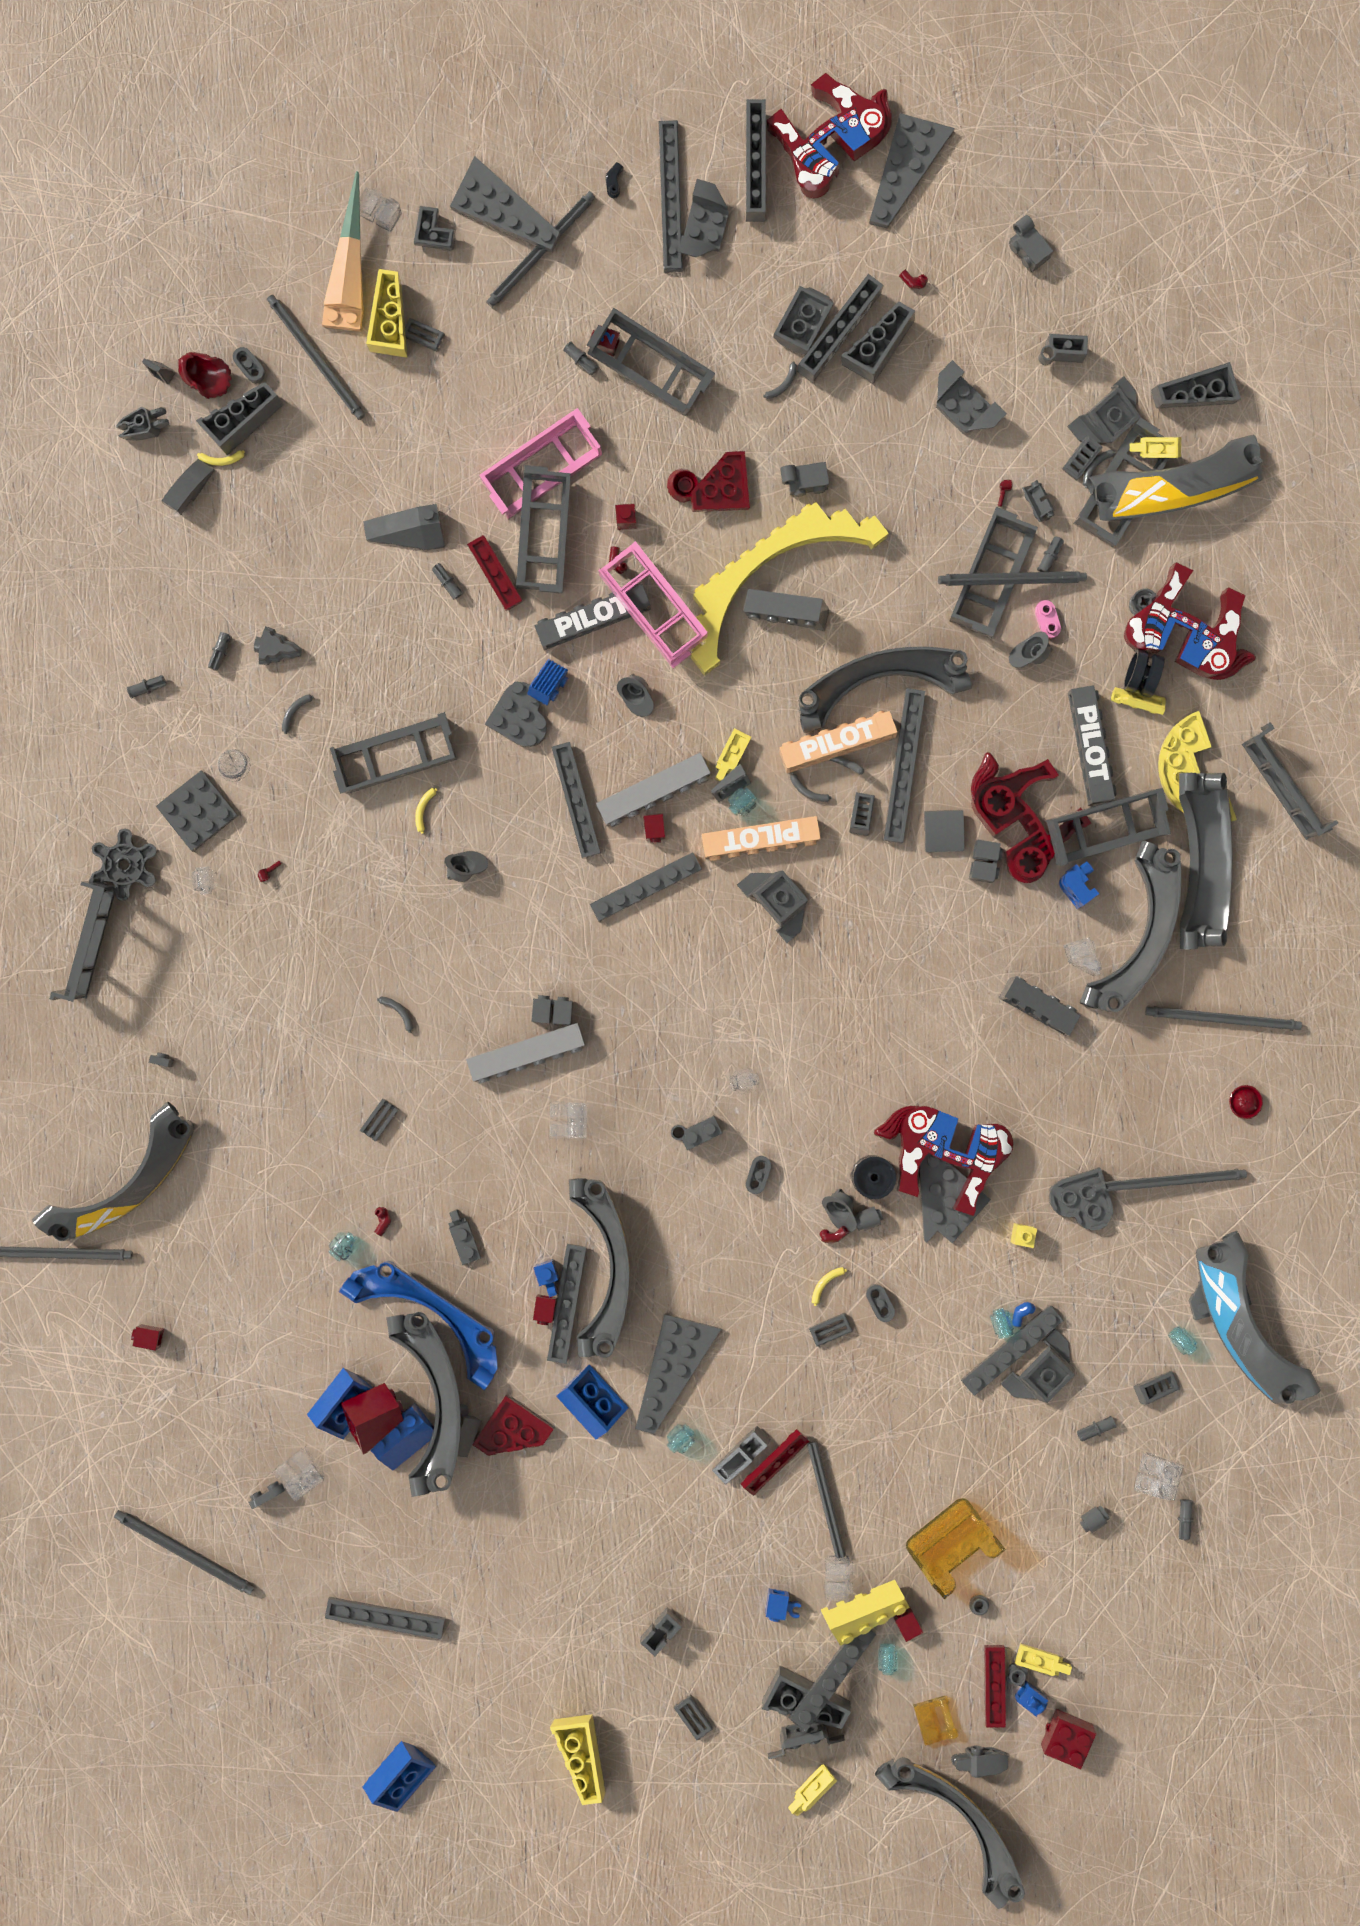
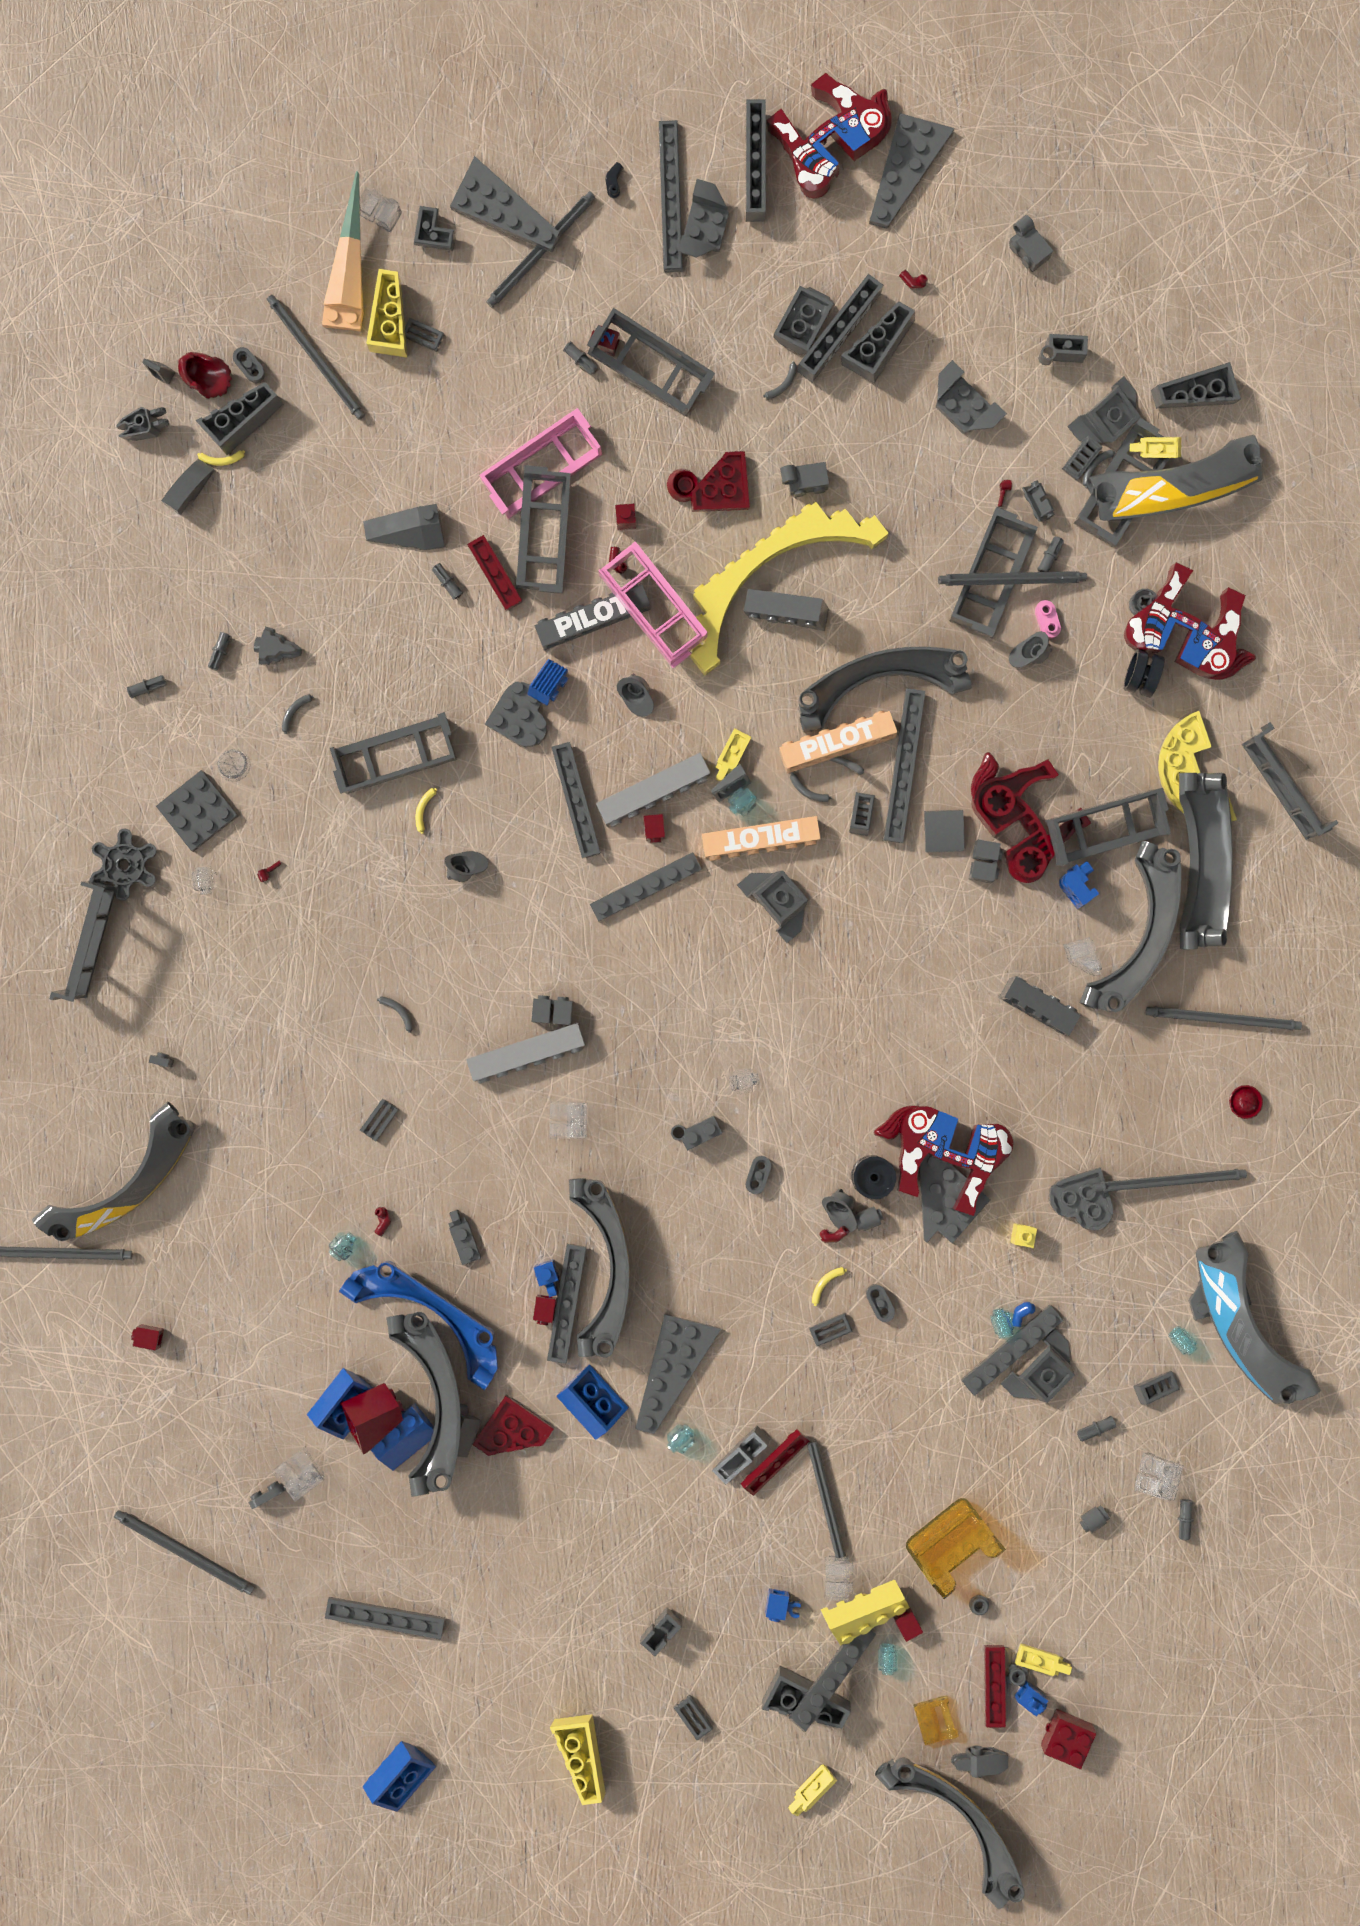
dark grey piece [768,1720,845,1760] -> none
dark grey brick [1068,685,1117,805] -> none
light yellow hinge [1111,687,1166,715] -> none

